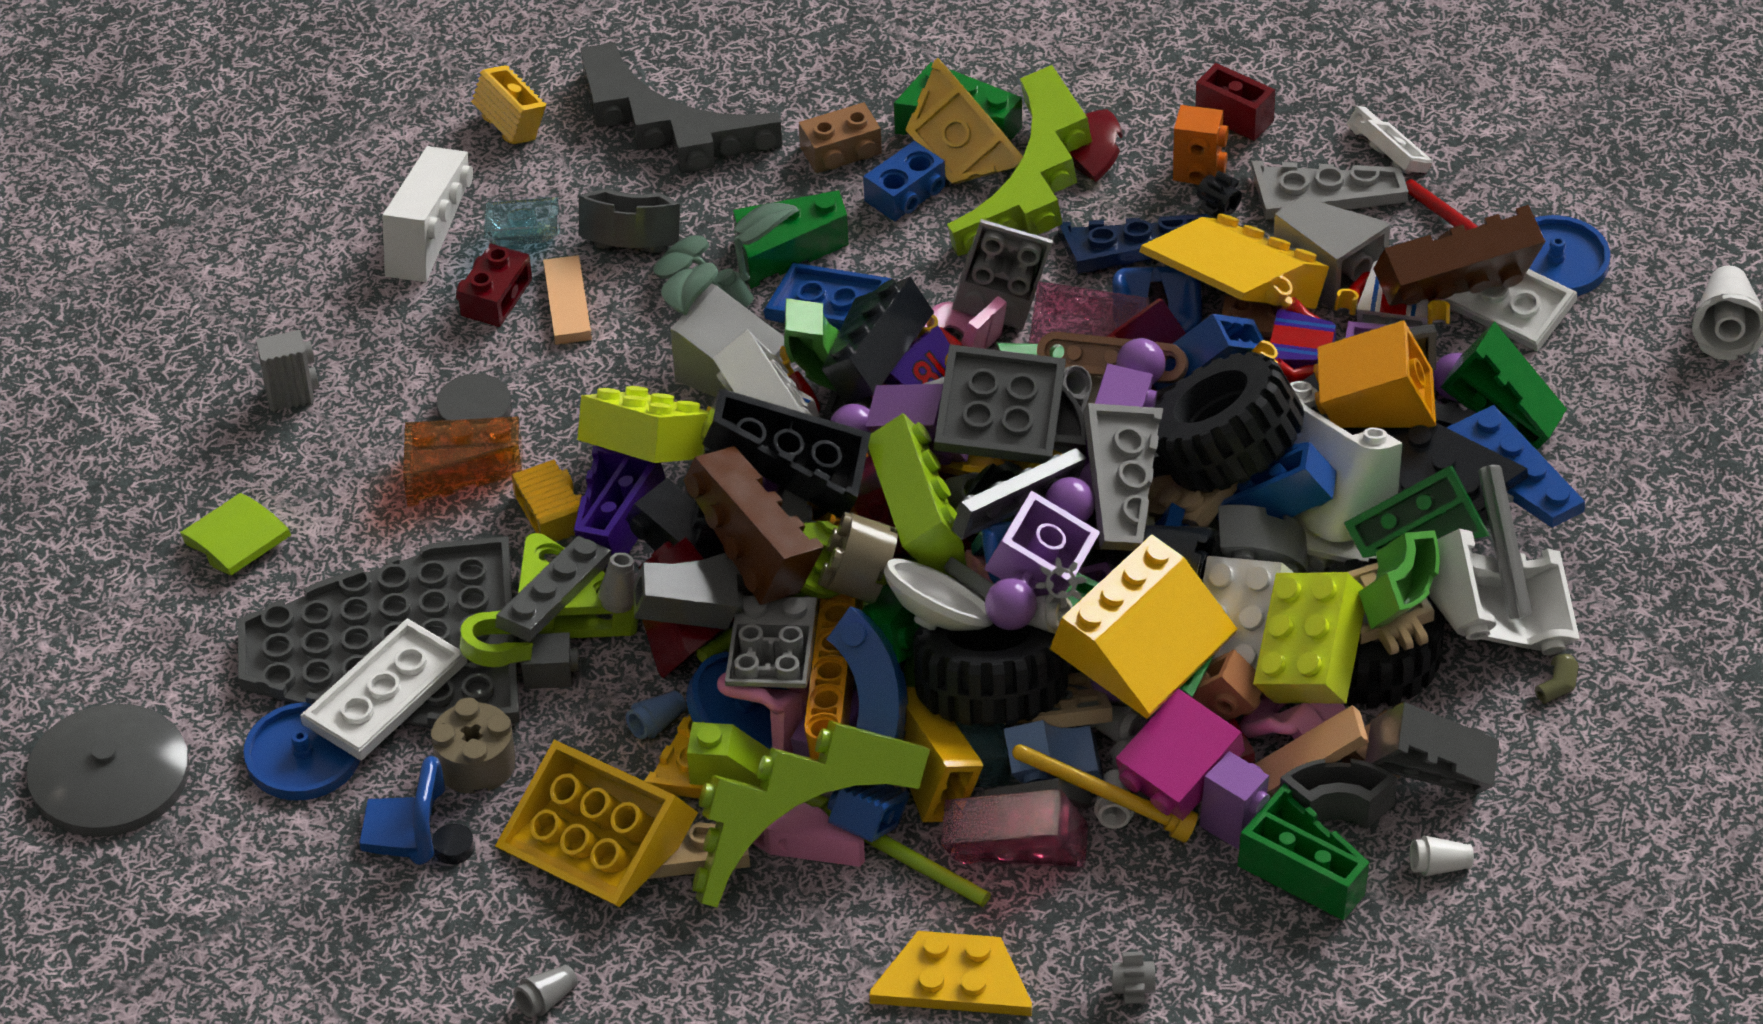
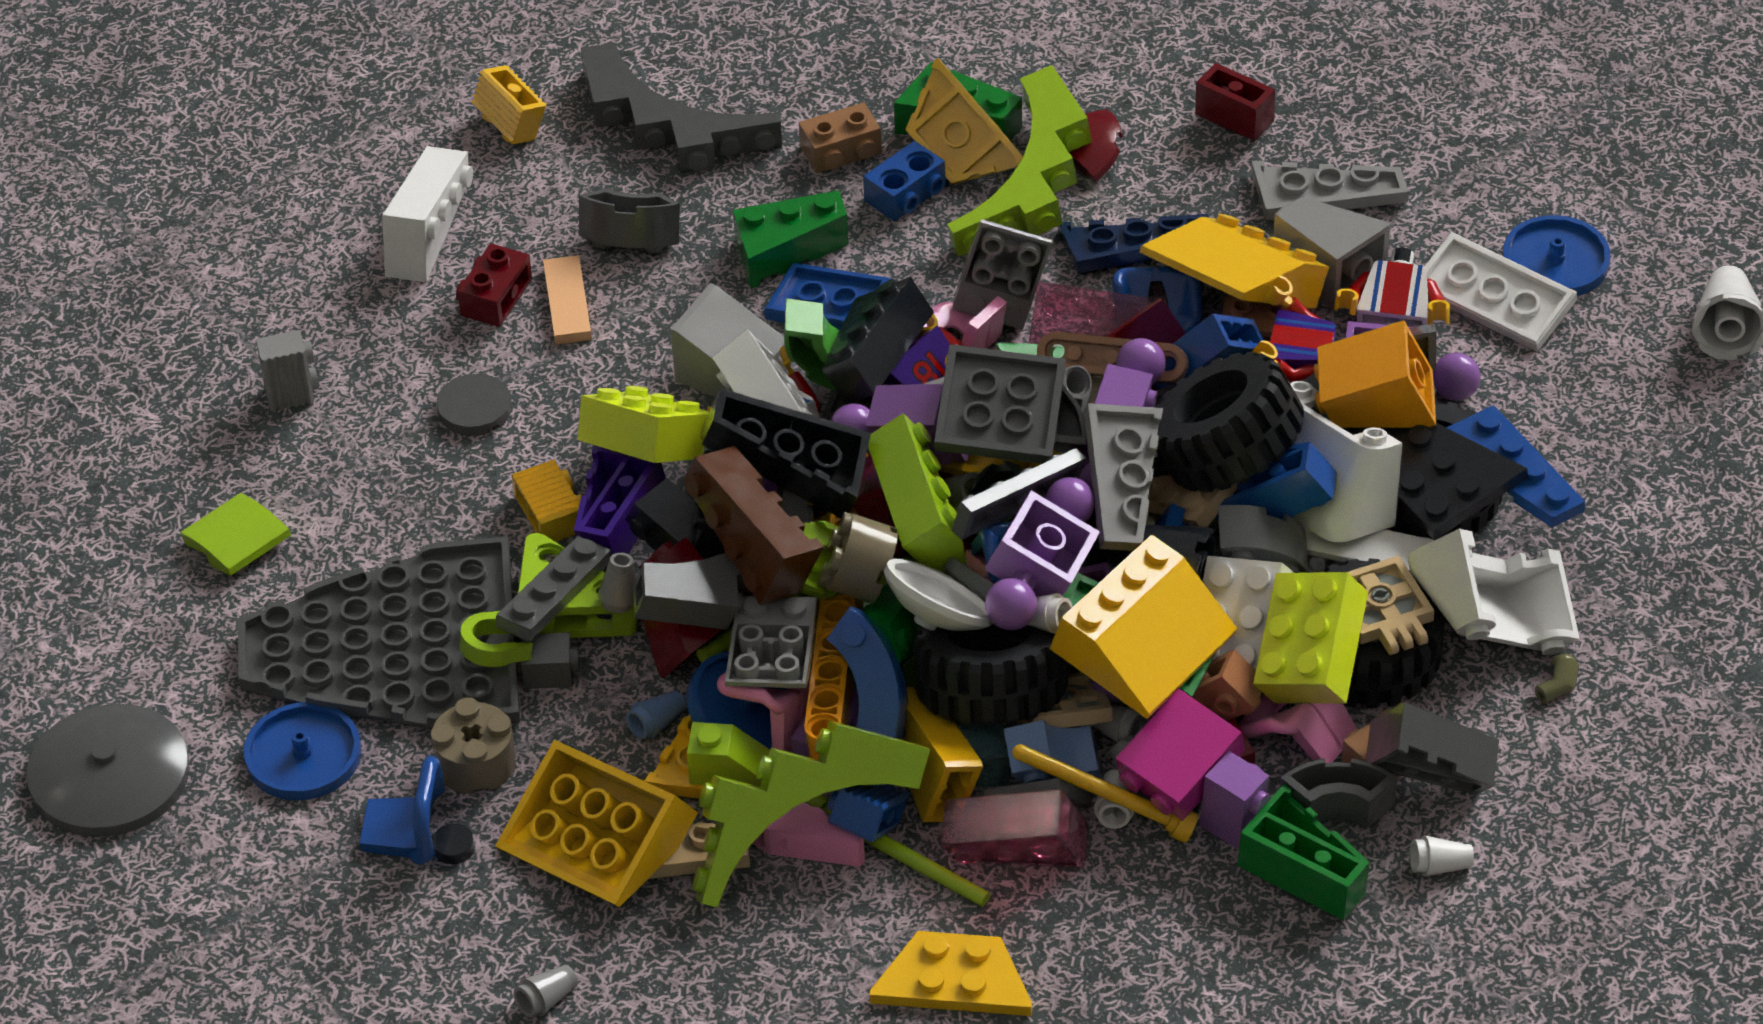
white tile [300,618,468,761] -> none
clear orange wedge [403,416,523,507] -> none
clear light blue slope [484,197,561,246] -> none
sand green plant [653,203,799,315] -> none
light grey gear [1035,557,1087,609] -> none
light grey gear [1112,951,1156,1004] -> none
orange brick [1173,105,1229,185] -> none
black gear [1197,171,1242,217] -> none
light nougat tile [1255,705,1369,800] -> none
green wedge [1344,466,1490,558] -> none
white hinge [1346,106,1433,174] -> none
bright green brick [1358,530,1440,629] -> none
reddish brown wedge [1373,205,1546,306] -> none
red bar [1406,179,1478,231] -> none
green wedge [1440,321,1567,450] -> none
light grey axle [1478,465,1532,620] -> none

